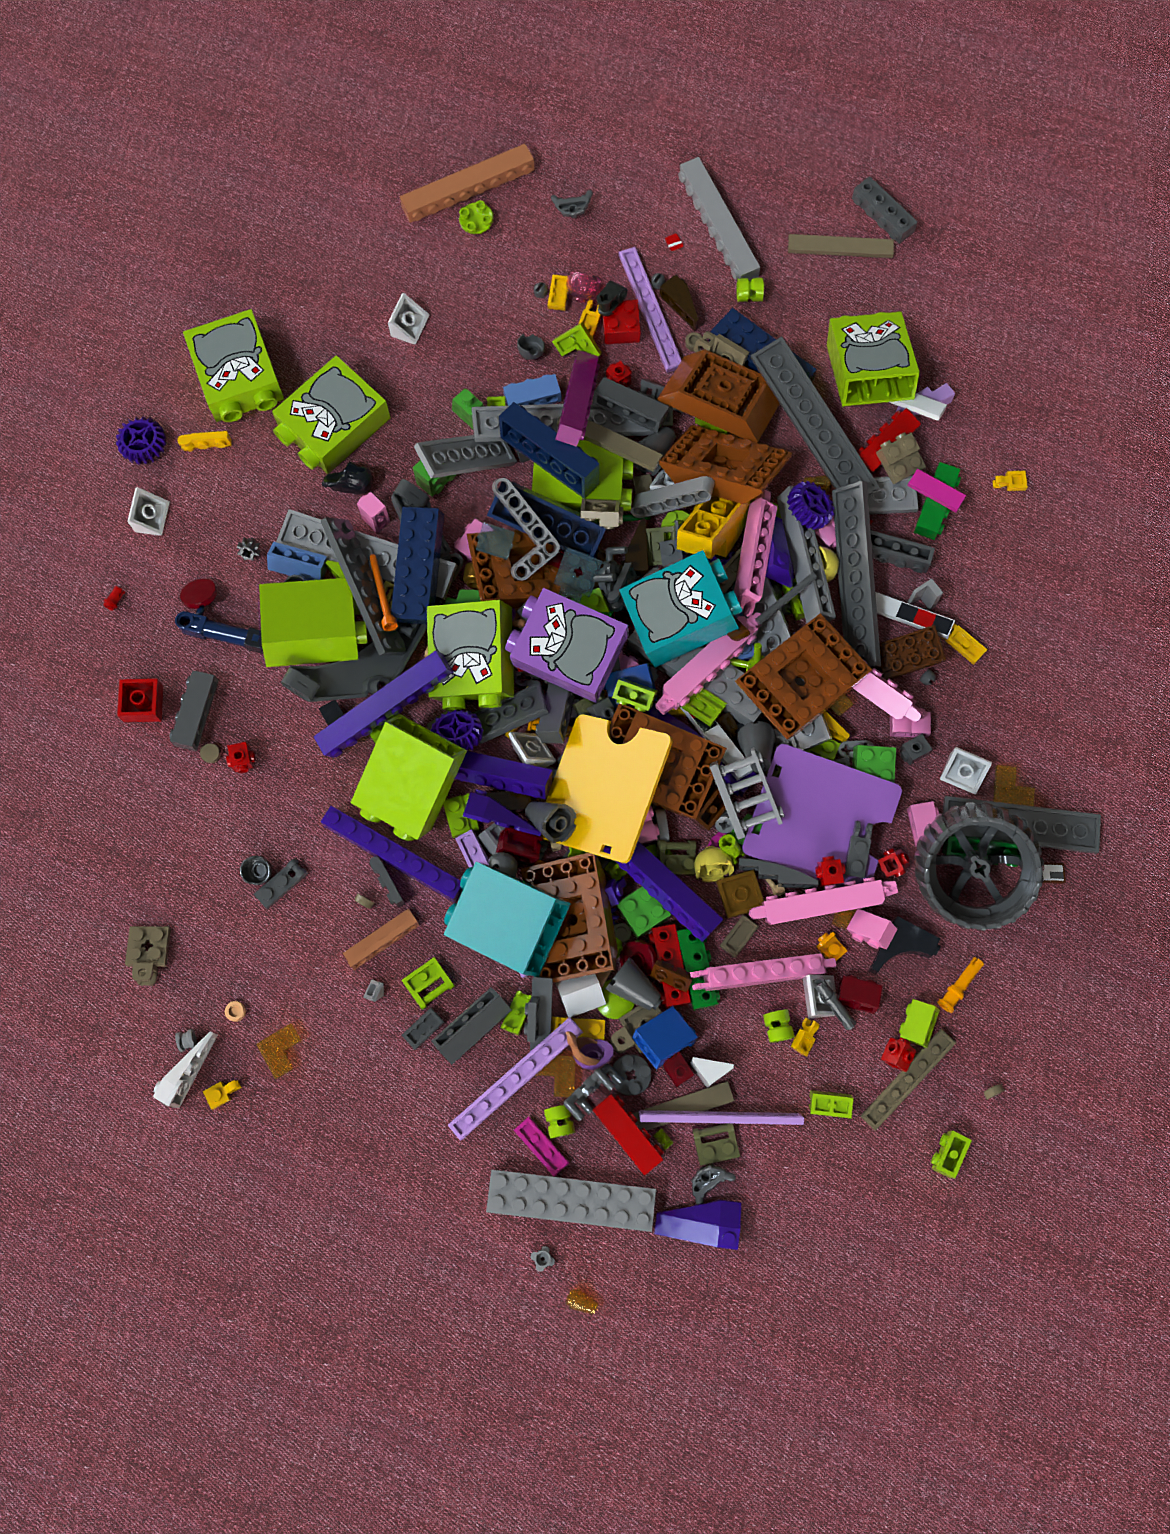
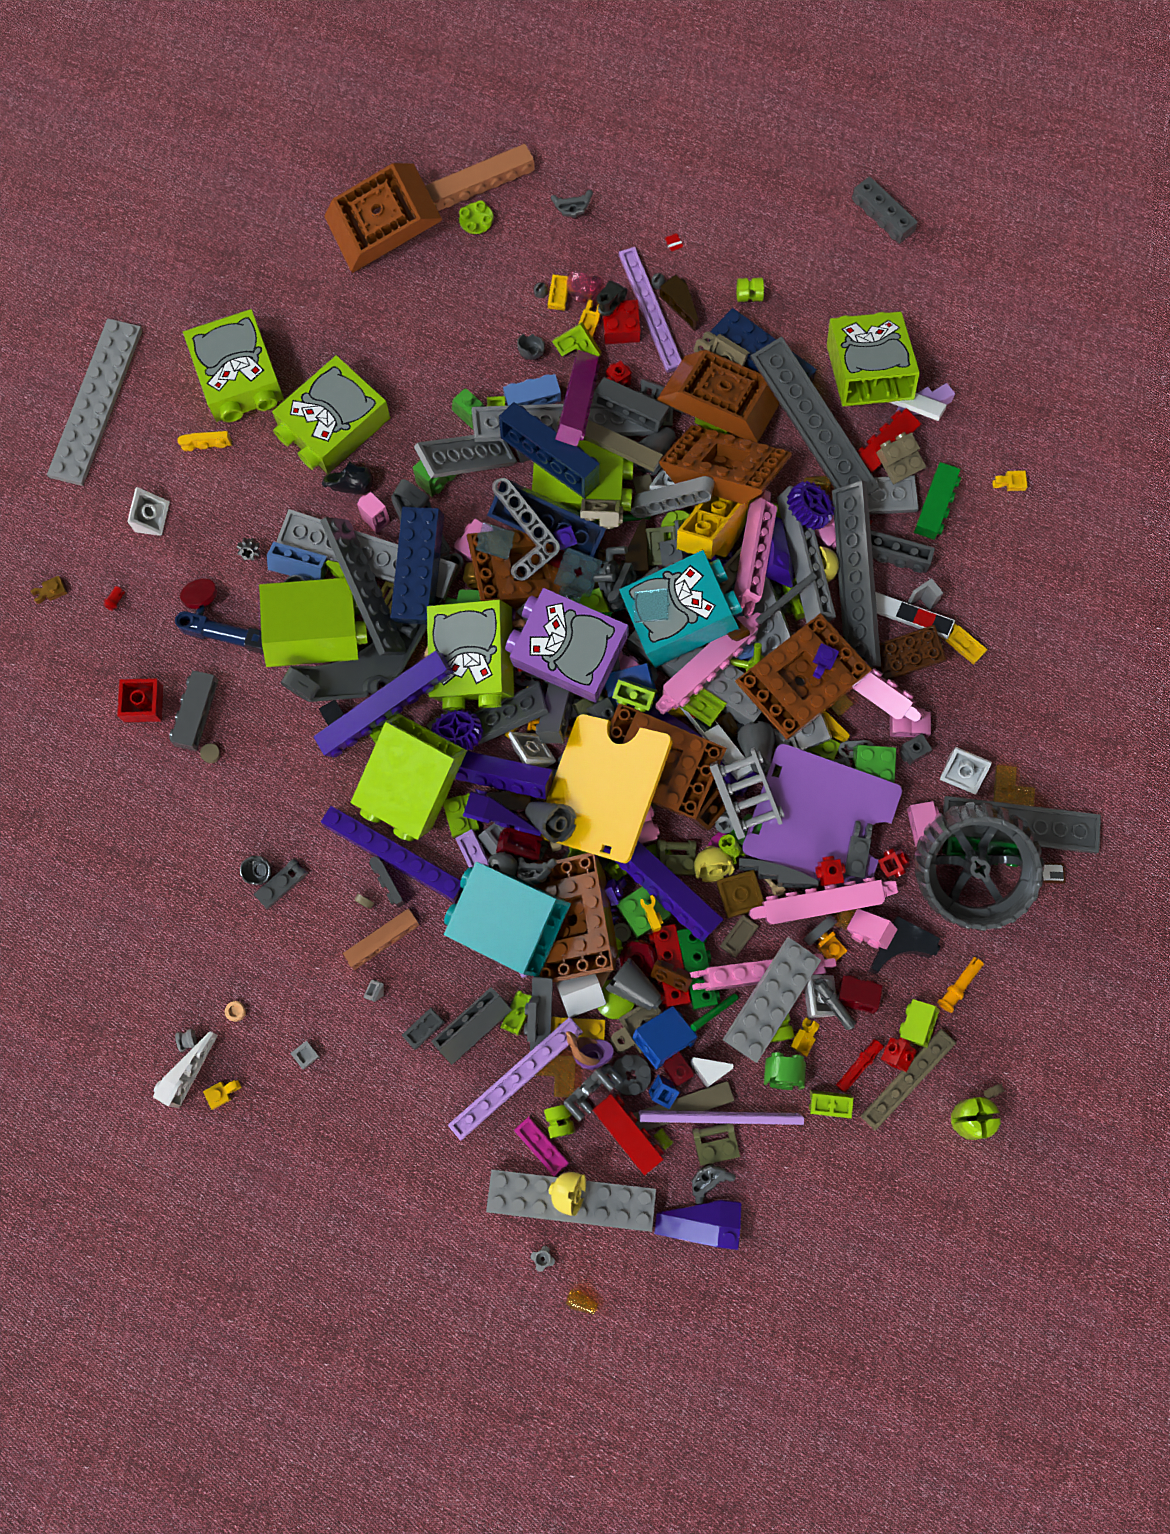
dark purple gear [116,416,166,465] -> none
dark tan plate [125,926,171,986] -> none
red brick [226,742,256,773] -> none
clear yellow plate [256,1023,302,1080] -> none
orange piece [369,554,398,631] -> none
white slope [388,293,430,344] -> none
lime plate [402,957,455,1010] -> none
light grey beam [654,808,670,842] -> none
light grey brick [678,157,760,281] -> none
dark tan tile [685,332,702,351] -> none
dark tan tile [788,234,894,258] -> none
dark pink tile [907,469,966,513] -> none
dark grey hinge [919,669,936,686] -> none
lime brick [931,1131,972,1178] -> none
none -> pearl gold plate [31,575,68,604]
none -> light grey plate [47,318,142,486]
none -> light grey plate [290,1041,319,1070]
none -> dark orange slope [324,163,442,273]
none -> dark grey piece [517,857,557,886]
none -> light yellow cylinder [549,1172,586,1216]
none -> dark purple plate [553,525,578,550]
none -> clear light blue piece [632,589,670,623]
none -> yellow plate [640,895,663,933]
none -> blue brick [648,1074,680,1109]
none -> green bar [691,993,738,1031]
none -> light grey plate [723,937,821,1063]
none -> bright green brick [764,1052,806,1090]
none -> dark grey beam [803,915,838,946]
none -> dark purple plate [812,643,839,679]
none -> red pin [835,1039,884,1093]
none -> lime cylinder [951,1097,1001,1140]

